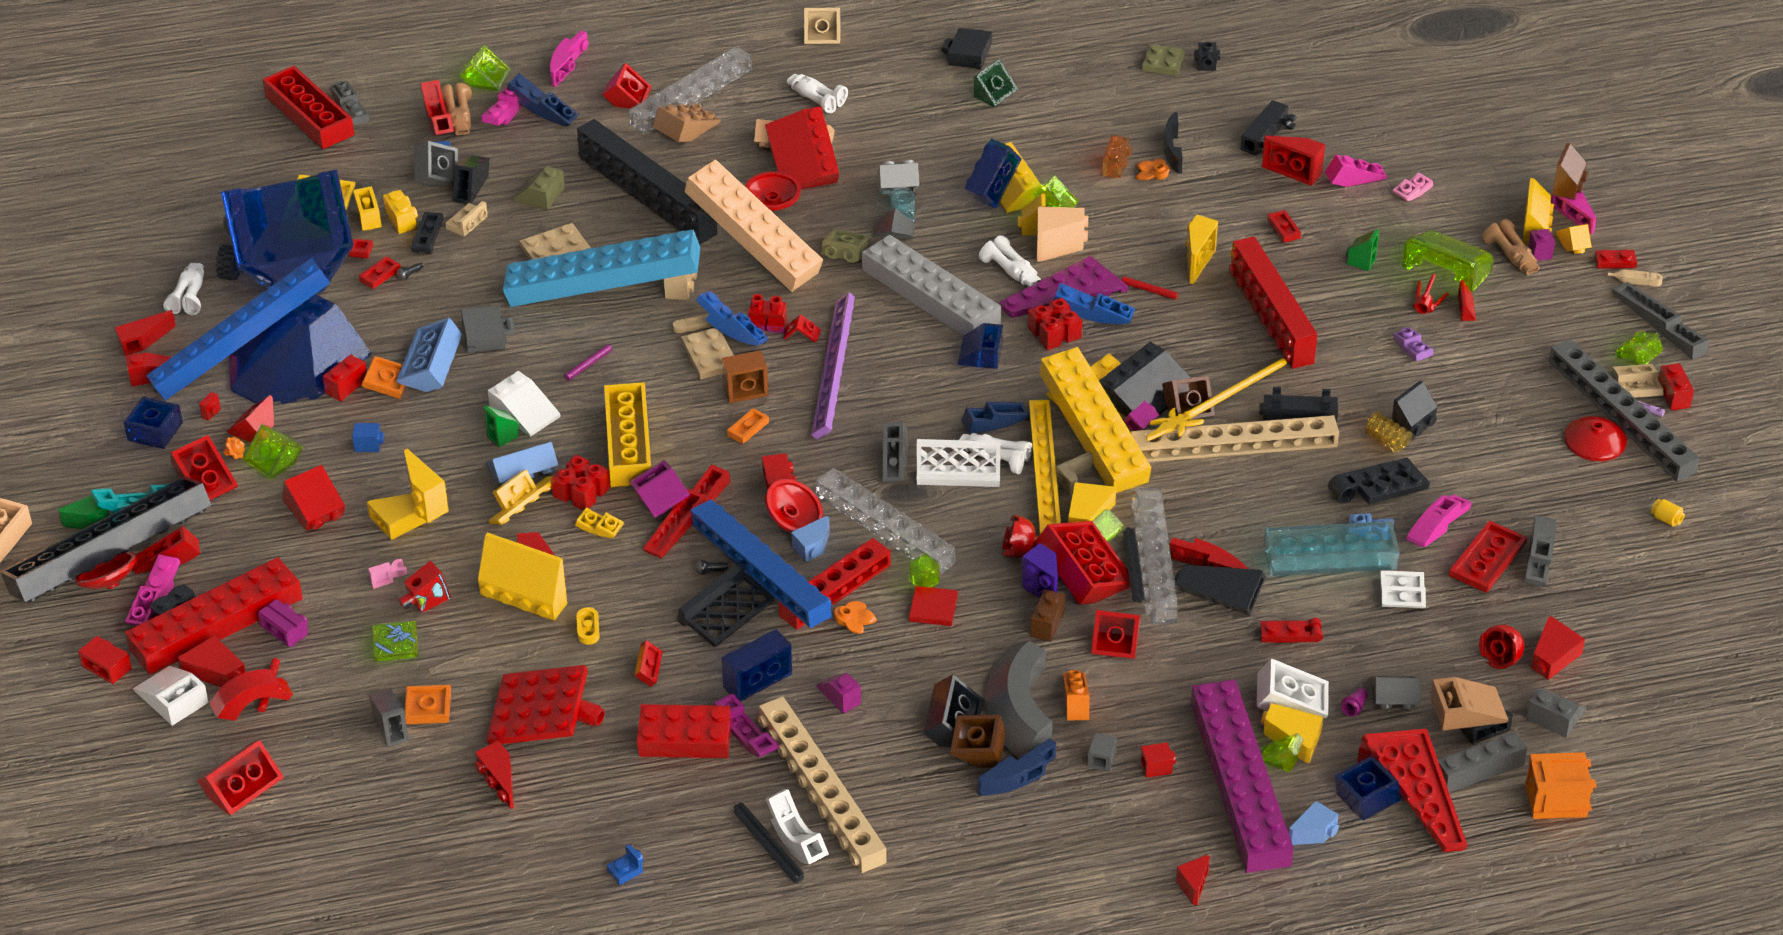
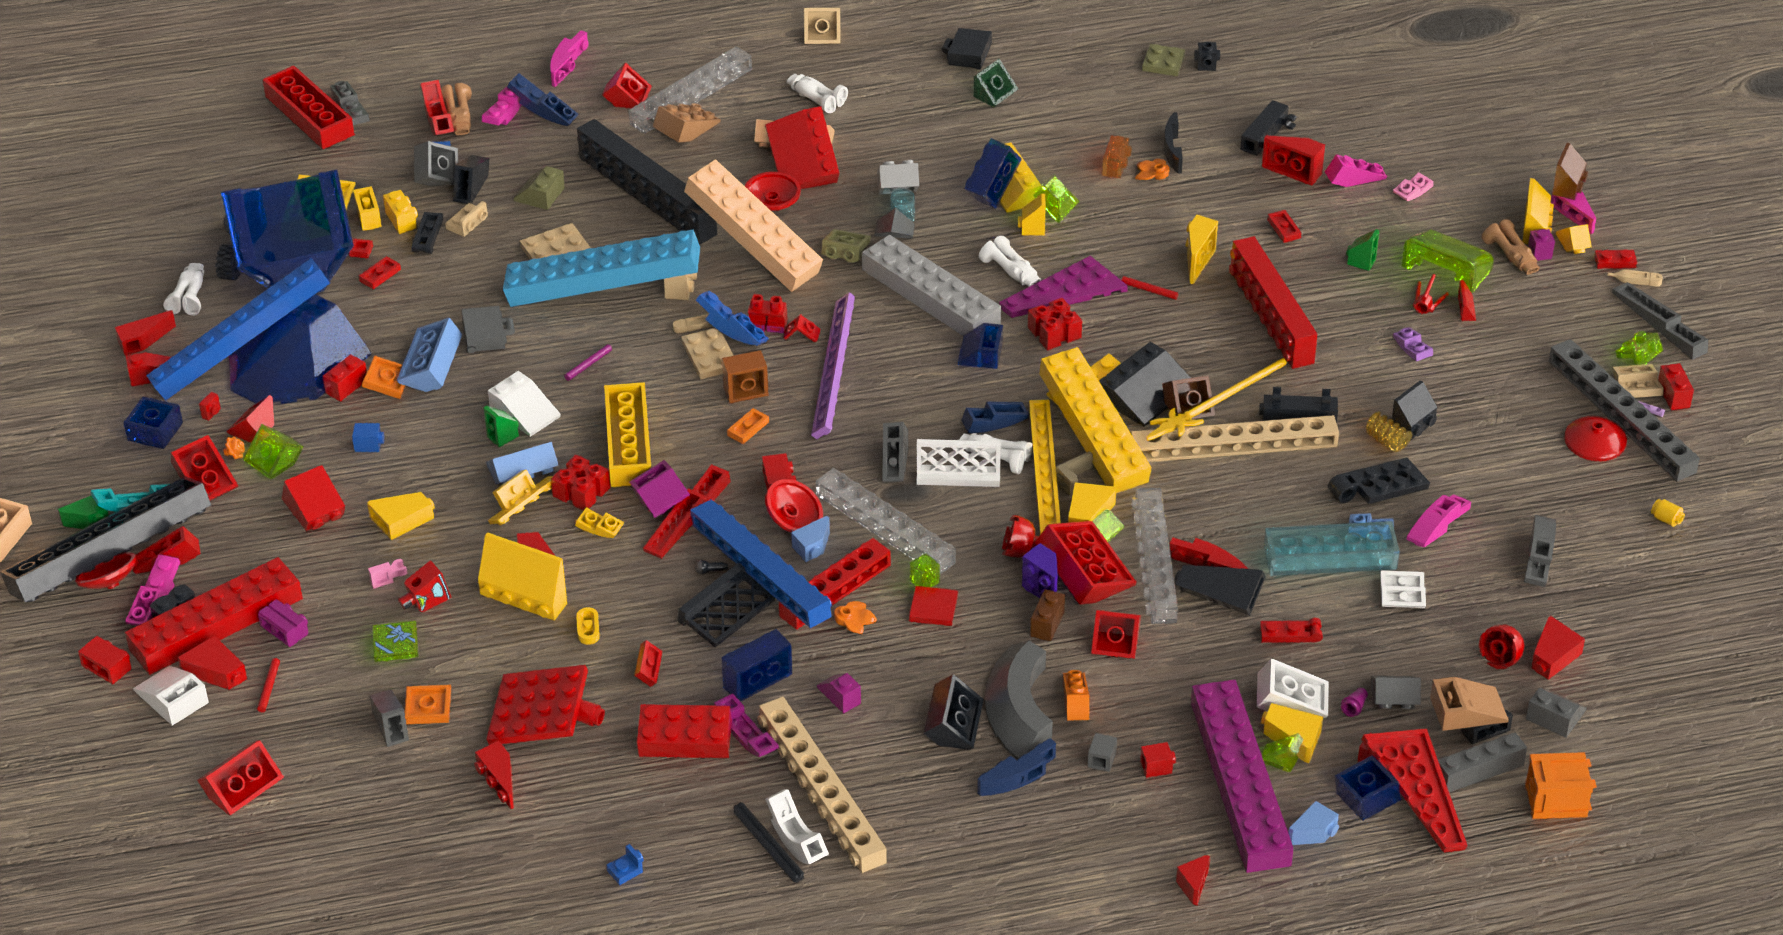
red arch [209,669,293,721] -> none
black piece [396,263,424,280] -> none
yellow slope [404,449,449,523] -> none
clear neon green slope [459,44,511,91] -> none
reddish brown slope [950,715,1006,768] -> none
light nougat slope [1037,207,1088,262] -> none
blue slope [1053,283,1135,324] -> none
magenta brick [1123,400,1159,431] -> none
black axle [1123,527,1145,603] -> none
red plate [1449,520,1527,593] -> none

